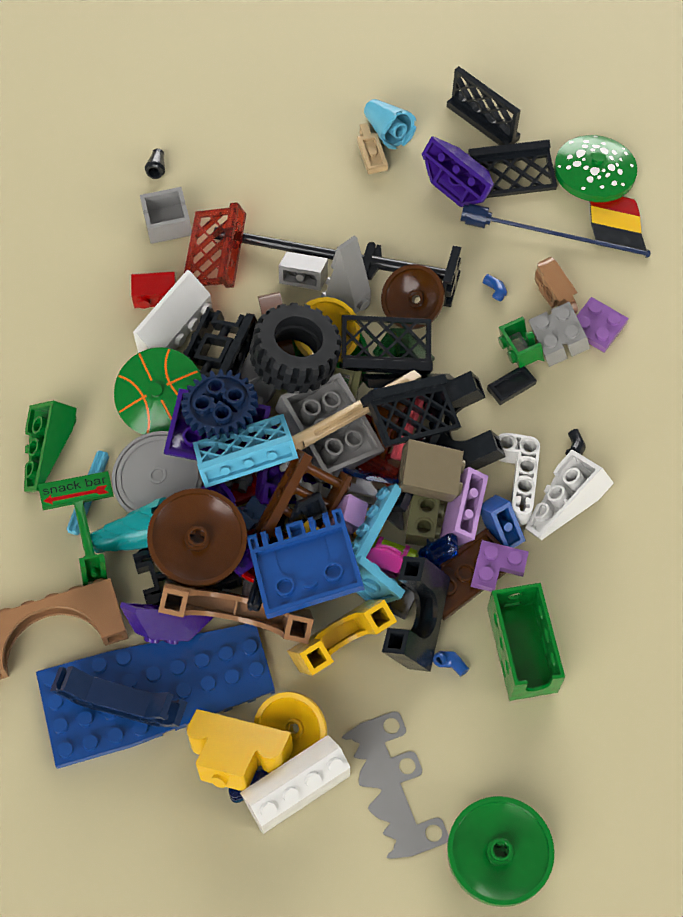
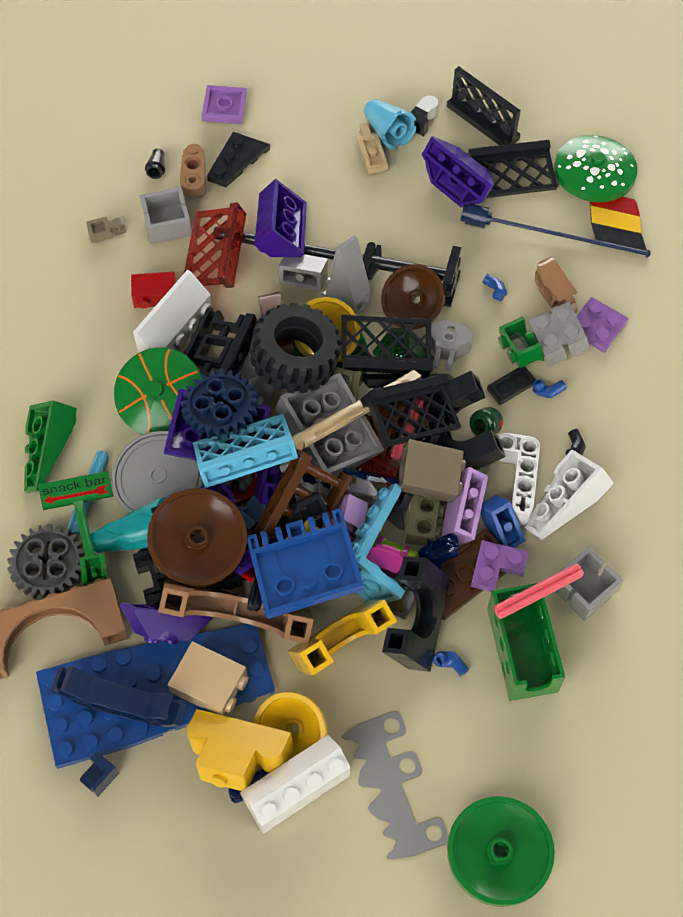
none -> dark grey gear [7,524,85,599]
none -> dark blue panel [80,751,119,797]
none -> dark tan plate [86,217,126,243]
none -> tan brick [168,641,249,716]
none -> medium nougat piece [180,144,206,196]
none -> medium lavender plate [202,85,247,124]
none -> black wing [207,132,270,187]
none -> dark purple slope [254,178,307,257]
none -> leg [411,95,438,137]
none -> light grey hinge [431,320,473,371]
none -> dark green head [469,407,503,436]
none -> coral axle [494,564,584,619]
none -> blue arm [533,379,567,398]
none -> light grey piece [555,546,624,621]

